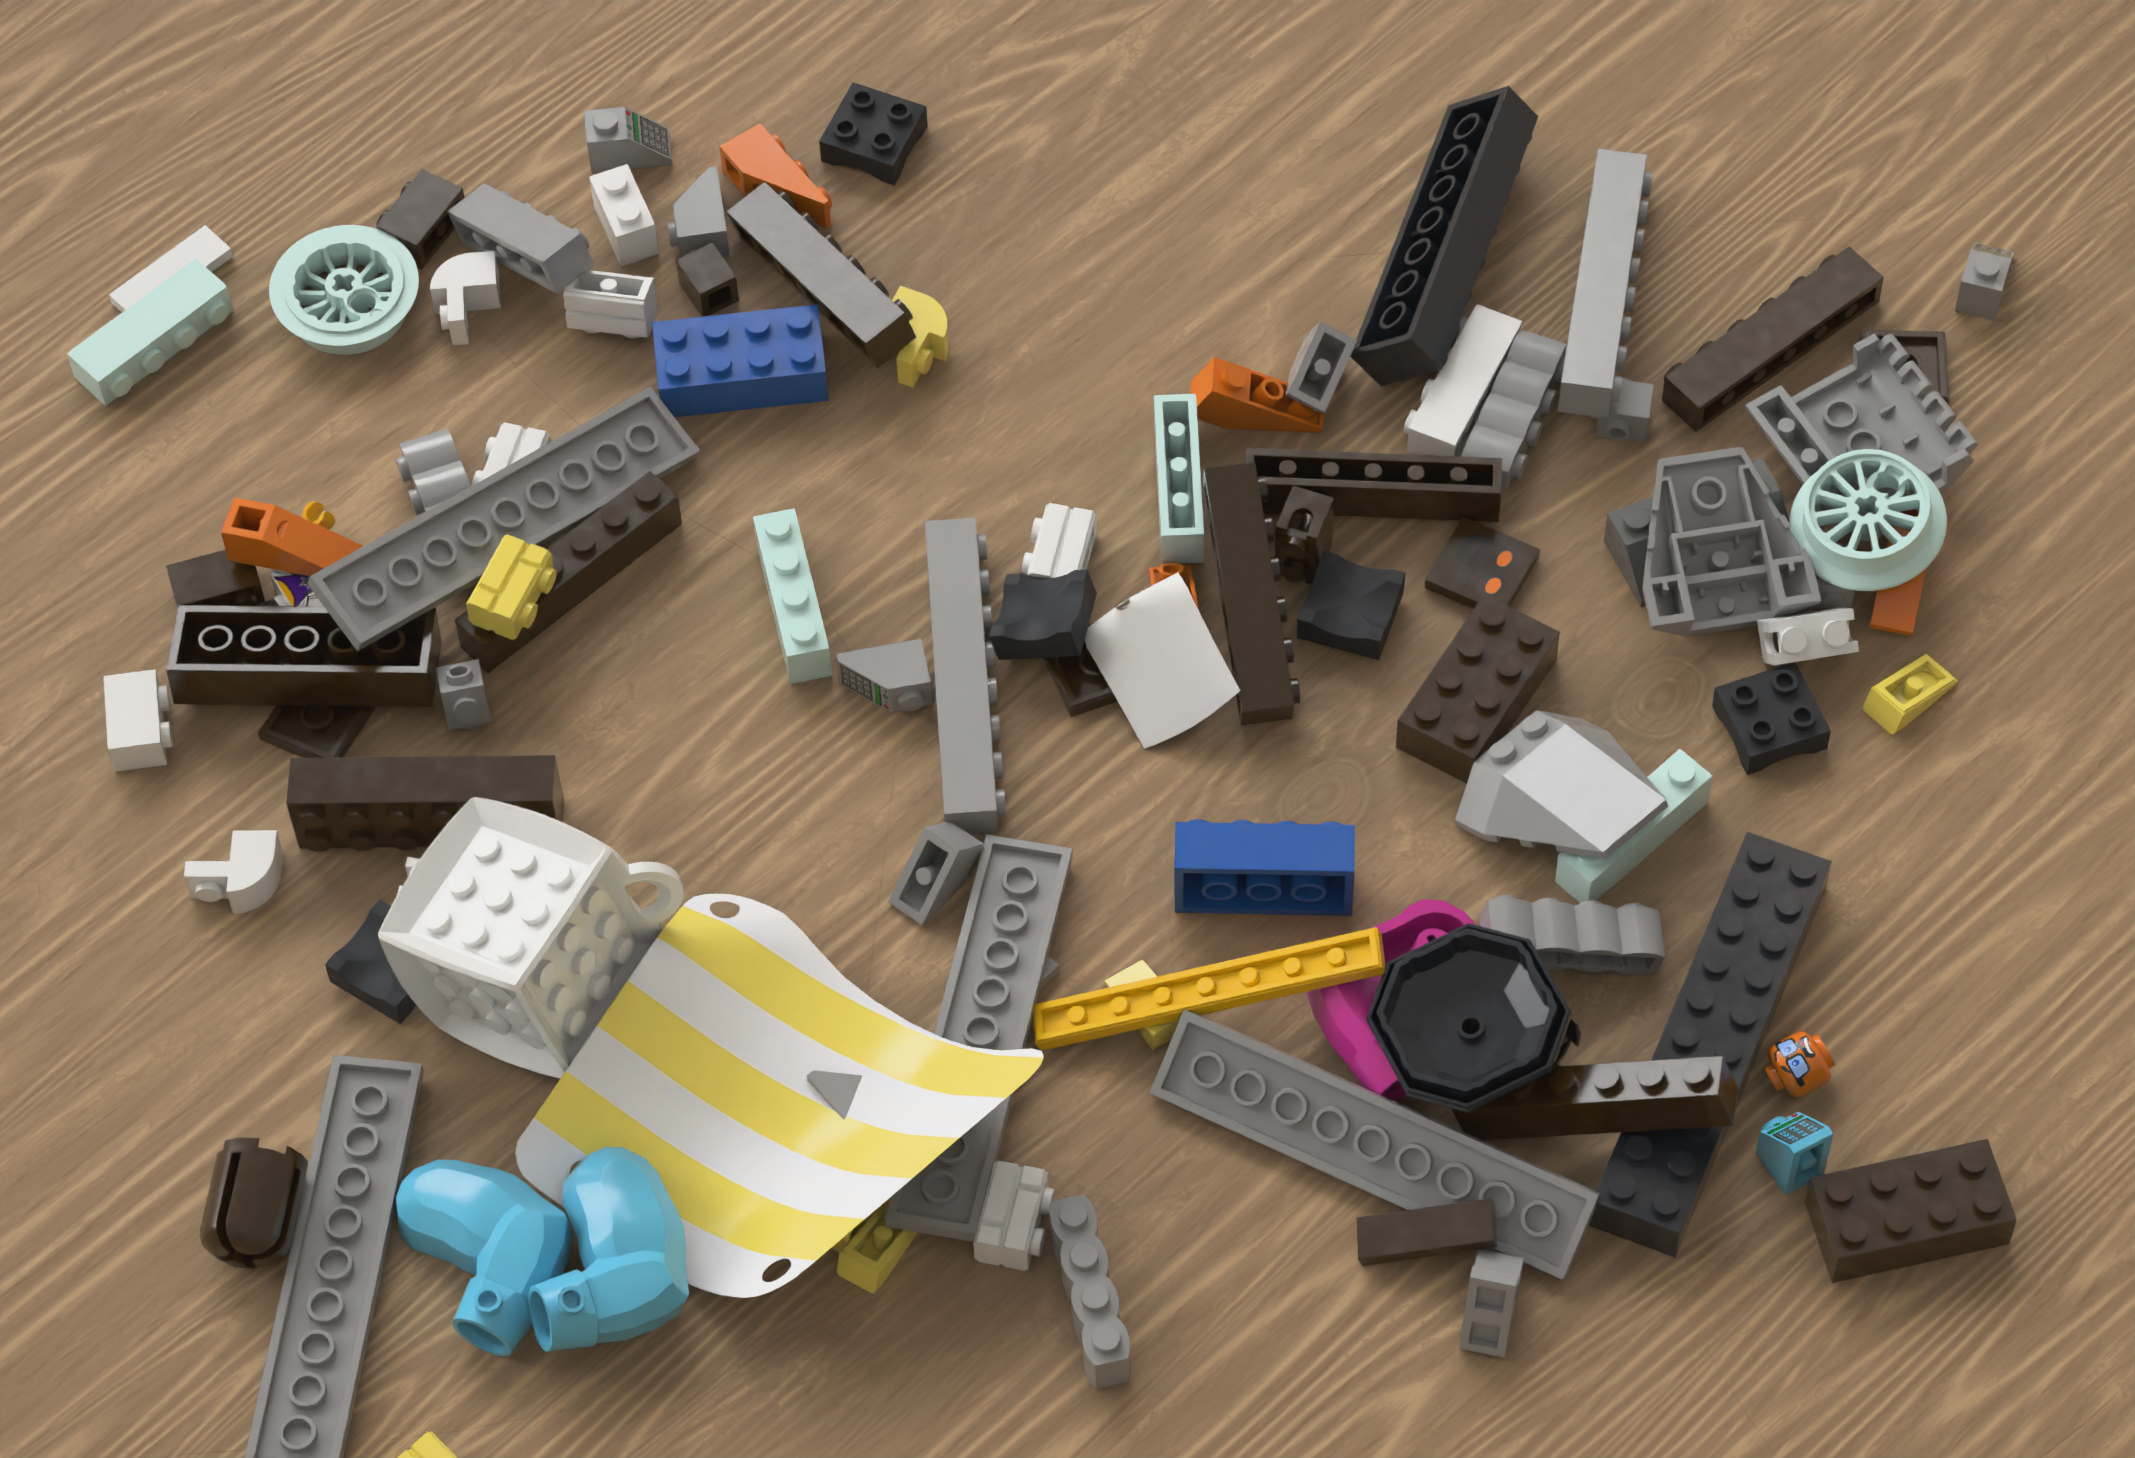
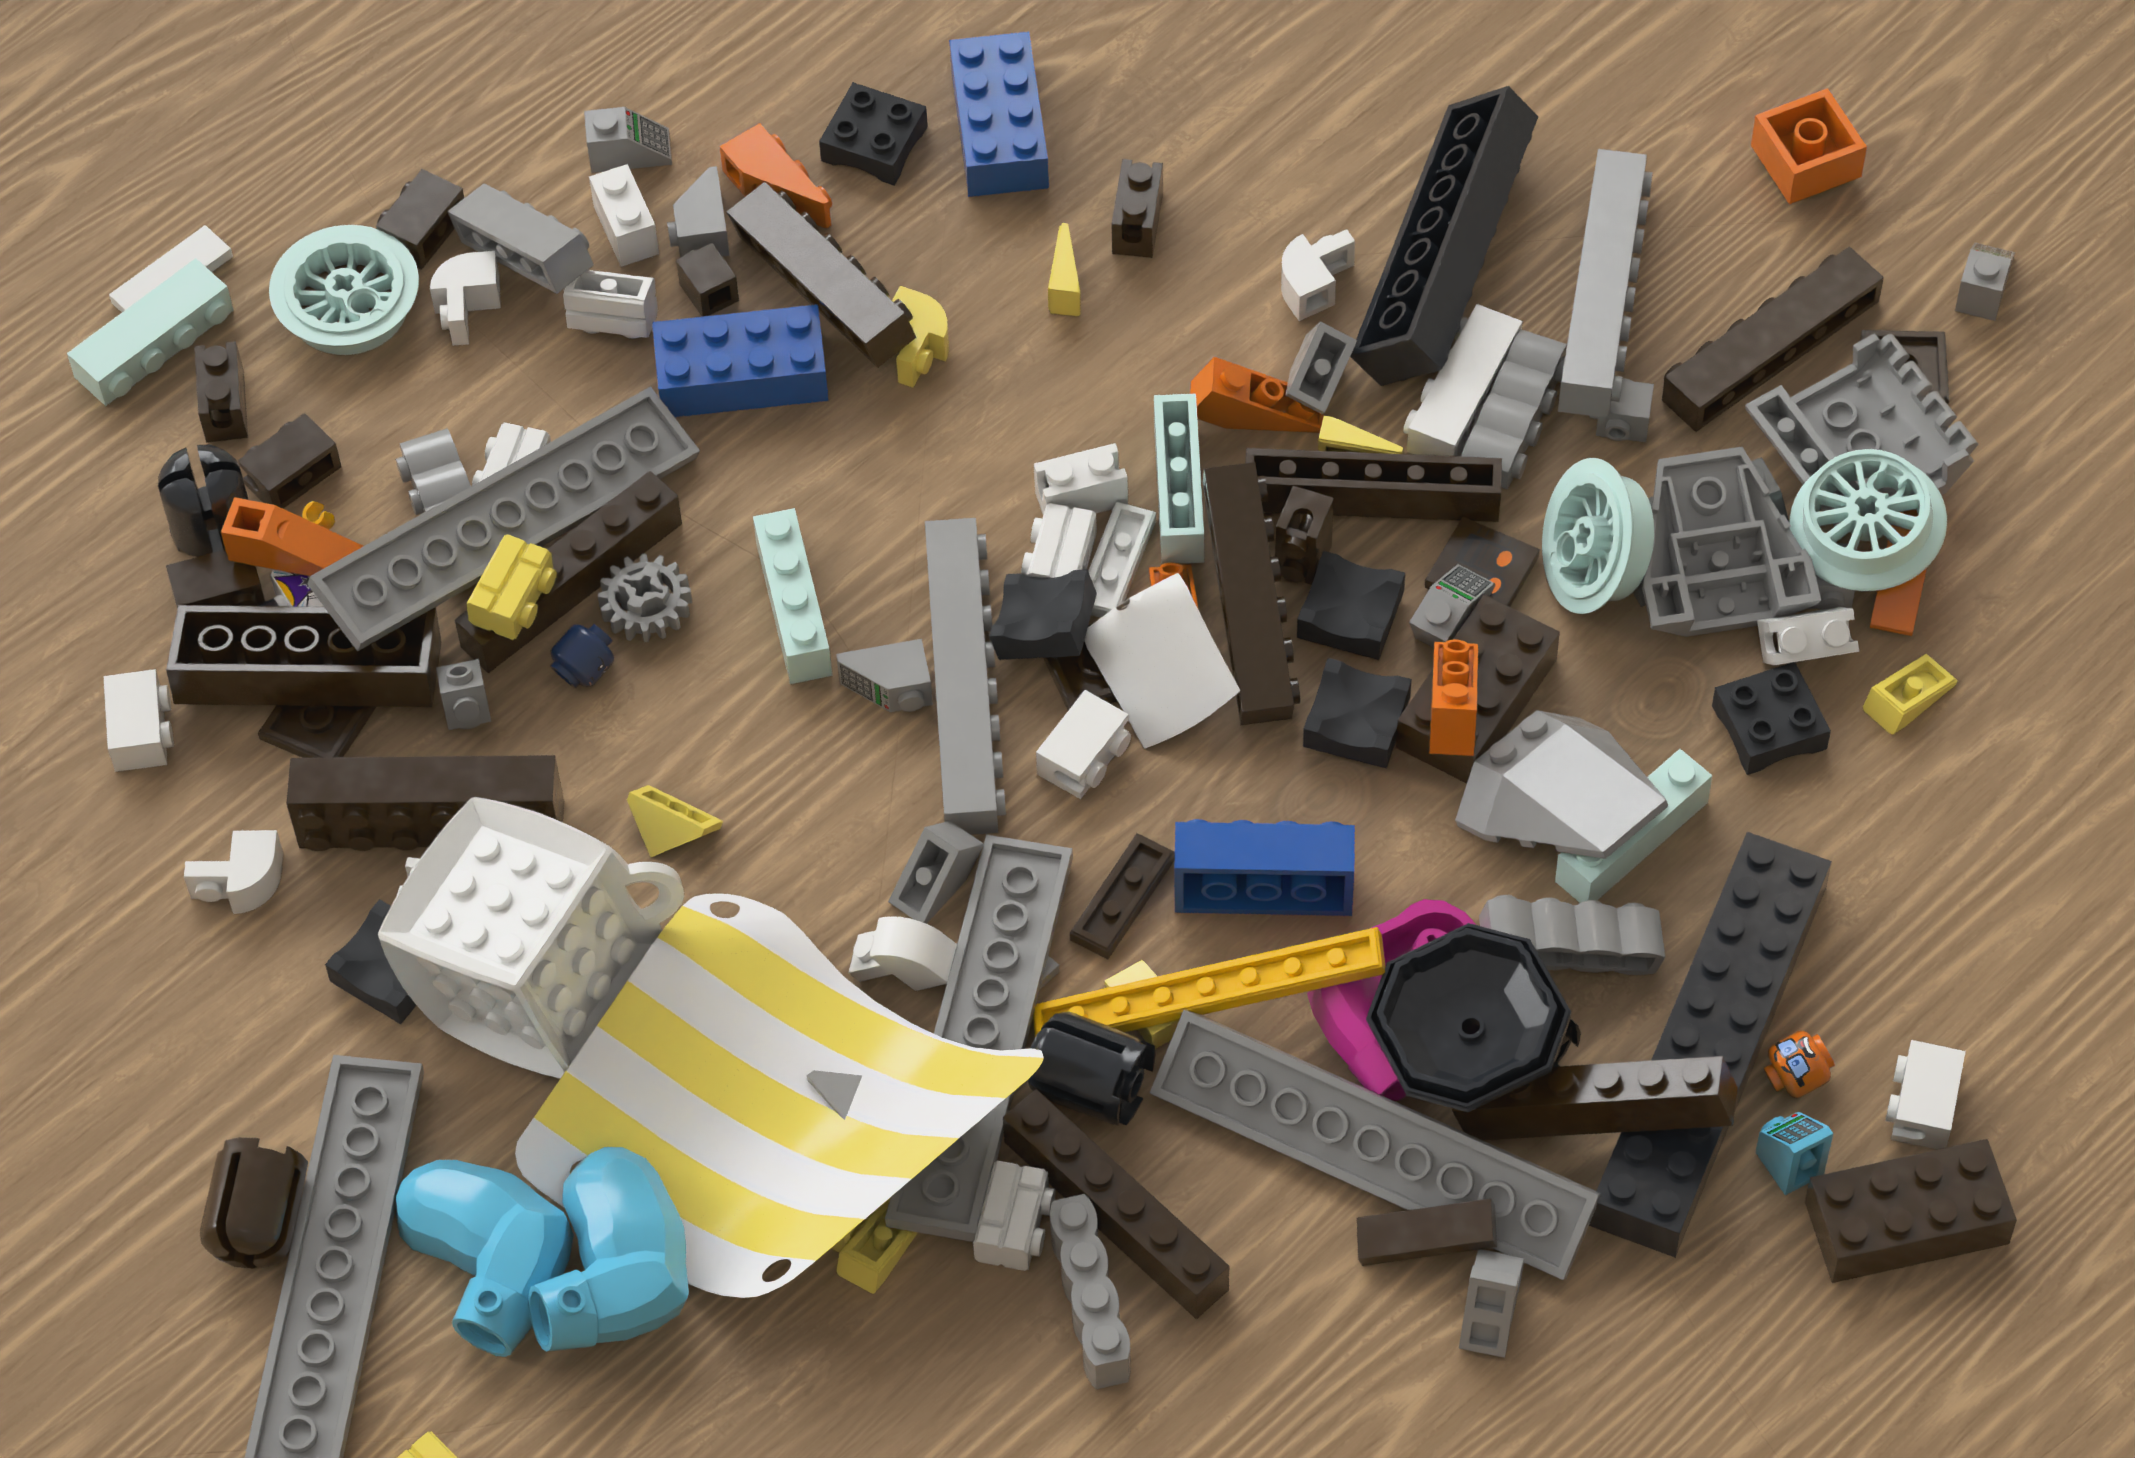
none -> black cylinder [158,444,249,557]
none -> dark brown brick [194,341,248,443]
none -> dark brown brick [238,413,342,509]
none -> dark blue head [550,624,614,689]
none -> light grey gear [598,554,692,642]
none -> light yellow slope [627,785,723,857]
none -> white brick [848,917,957,991]
none -> brick [949,32,1049,197]
none -> dark brown brick [1003,1089,1230,1319]
none -> black cylinder [1028,1011,1156,1126]
none -> white brick [1034,443,1128,515]
none -> white brick [1036,690,1131,799]
none -> light yellow slope [1048,223,1080,316]
none -> dark brown tile [1070,833,1175,959]
none -> white tile [1088,502,1156,618]
none -> dark brown brick [1111,159,1163,258]
none -> white brick [1281,229,1355,321]
none -> black brick [1303,658,1412,769]
none -> light yellow slope [1318,416,1403,454]
none -> light grey slope [1409,564,1495,648]
none -> orange slope [1429,639,1478,756]
none -> light aqua piece [1542,458,1654,614]
none -> orange brick [1751,88,1867,204]
none -> white brick [1886,1040,1966,1150]

